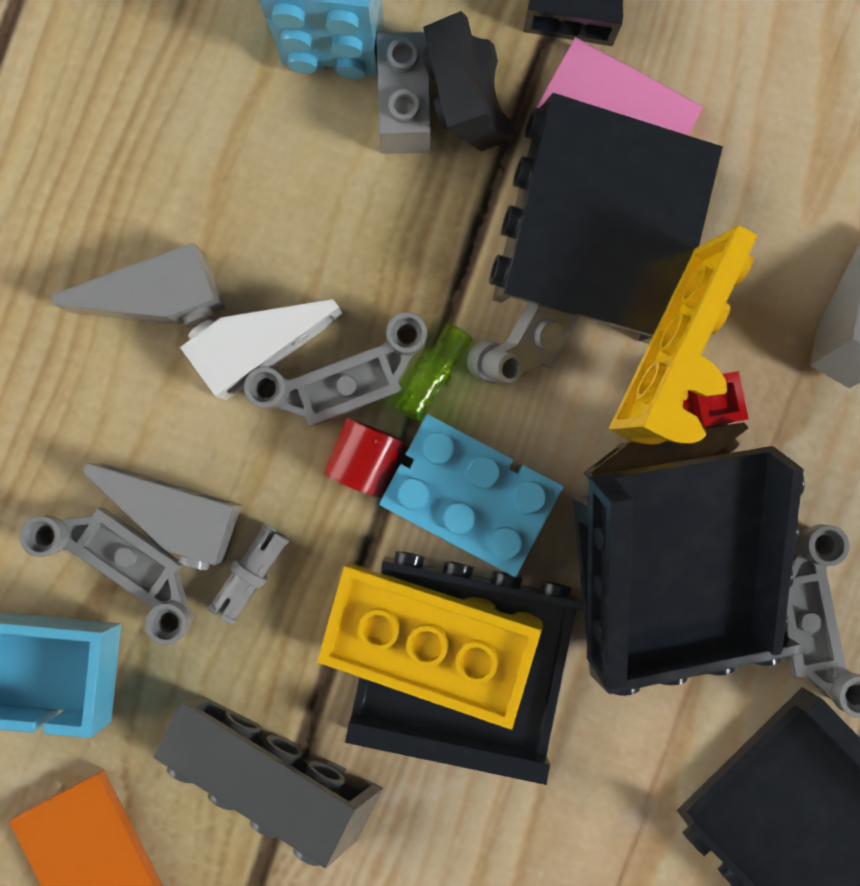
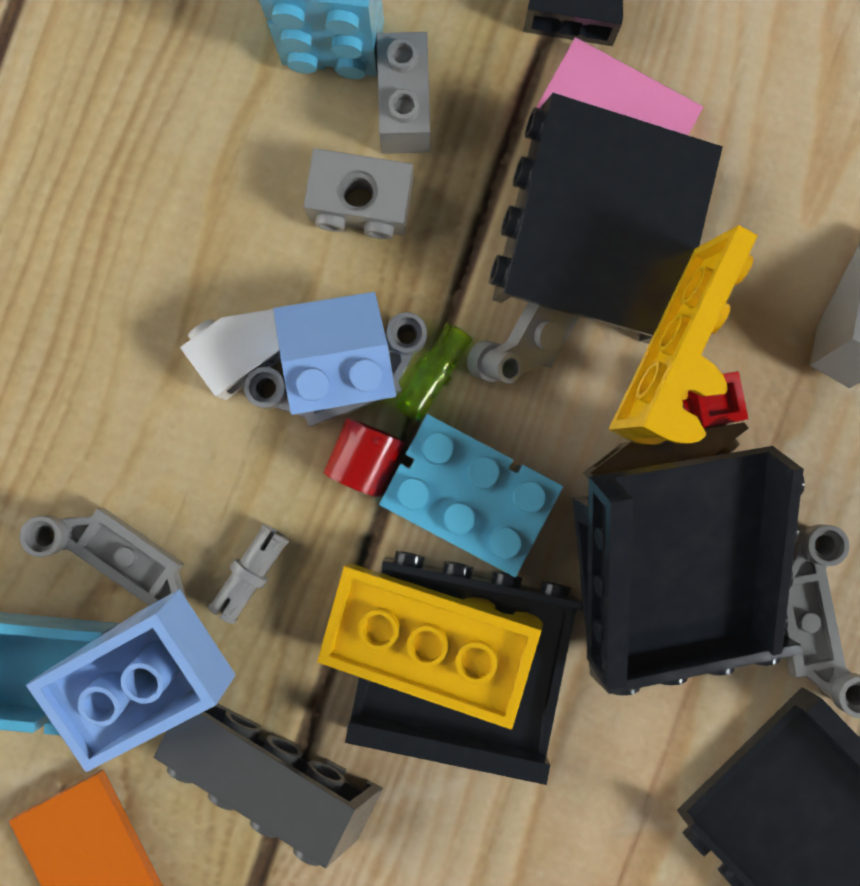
light grey slope [50,243,225,327] -> none
light grey slope [83,463,242,570] -> none
black brick [422,11,517,151] -> none
none -> light blue slope [26,589,236,772]
none -> light blue slope [273,292,396,415]
none -> light grey brick [304,148,414,240]

